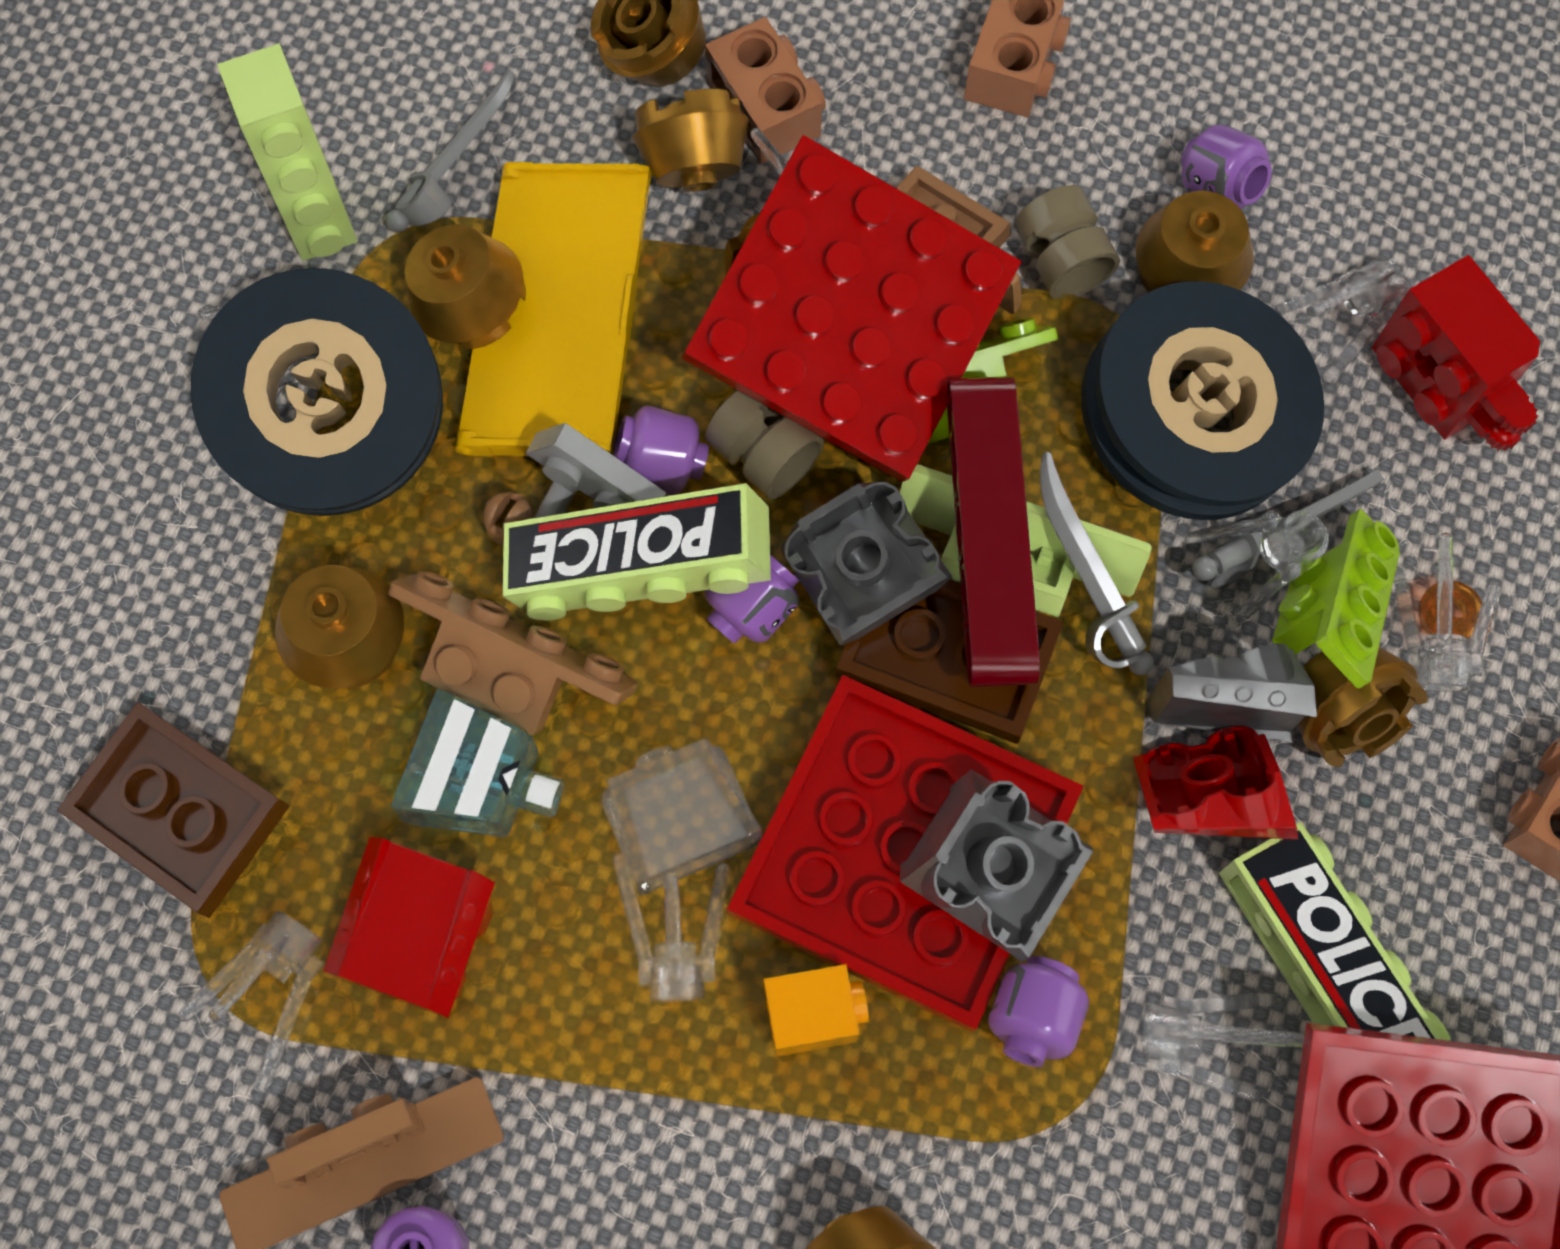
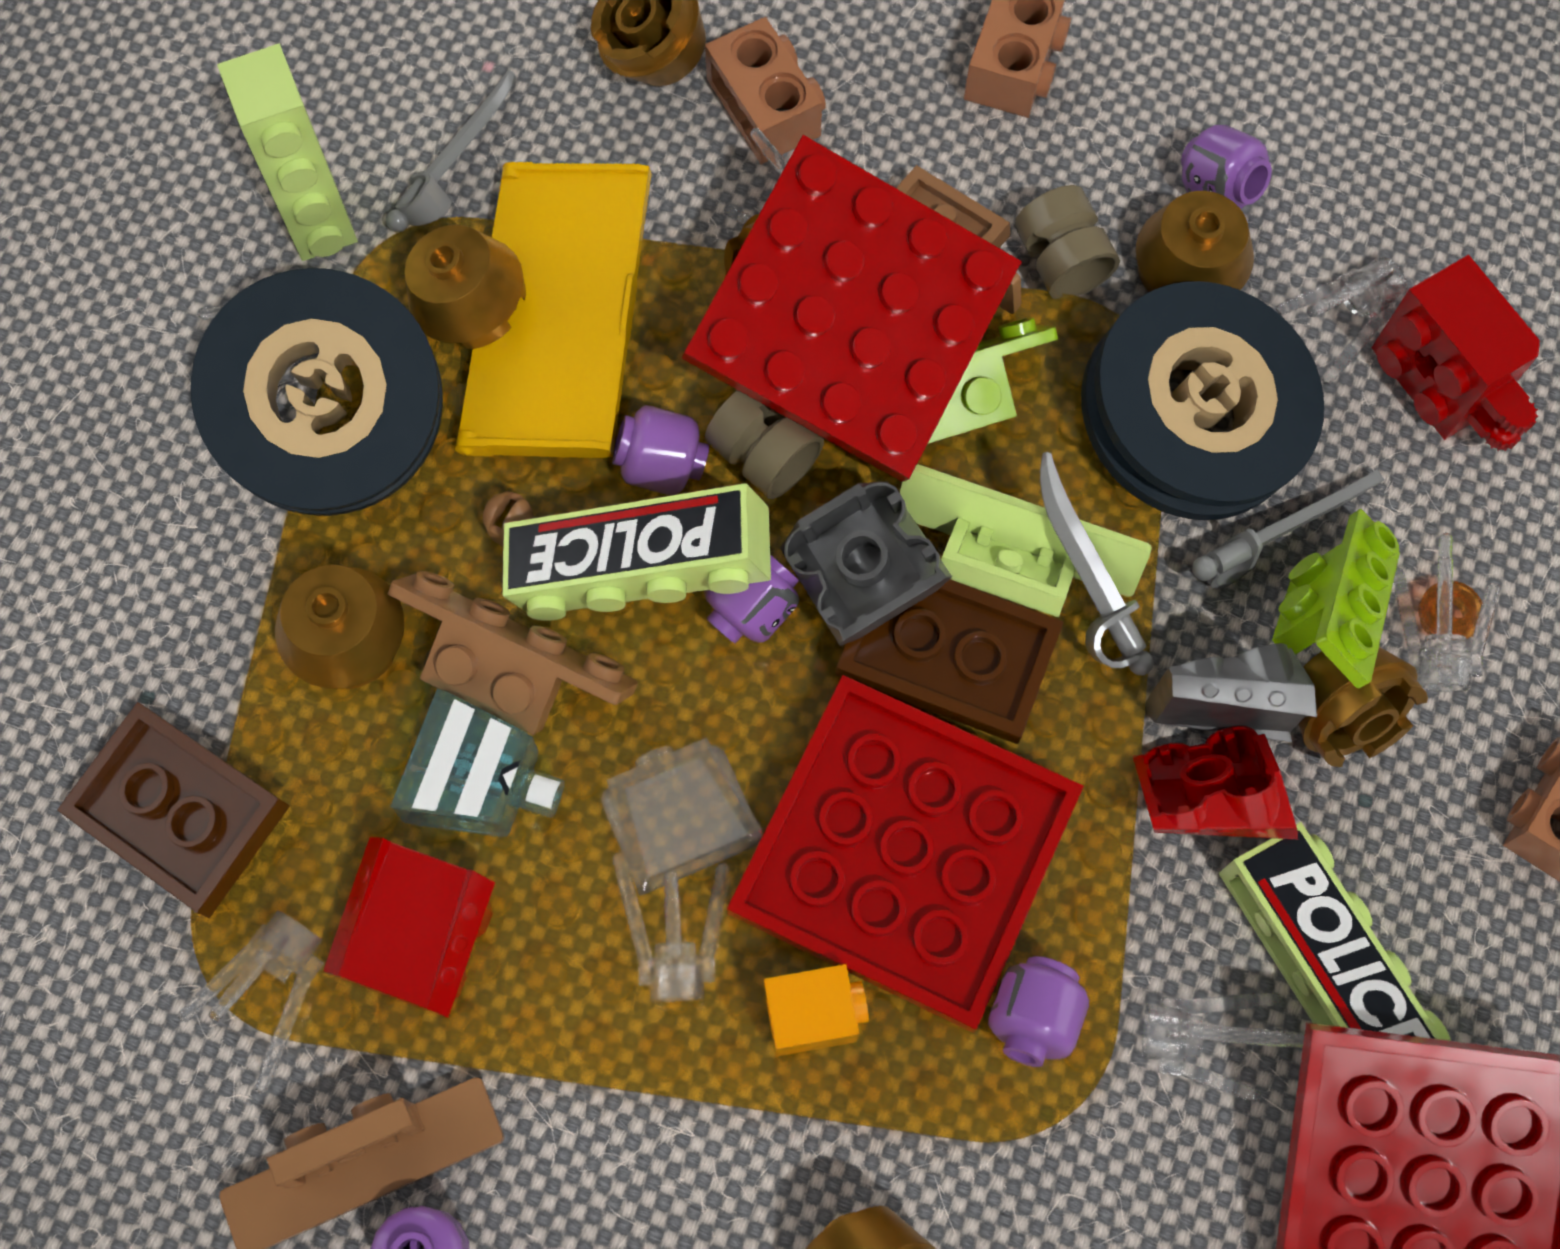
light grey plate [525,423,666,518] -> none
pearl gold cone [632,89,749,192] -> none
flat silver slope [900,769,1093,962] -> none
dark red beam [947,376,1040,687] -> none
clear plant [1183,510,1329,629] -> none

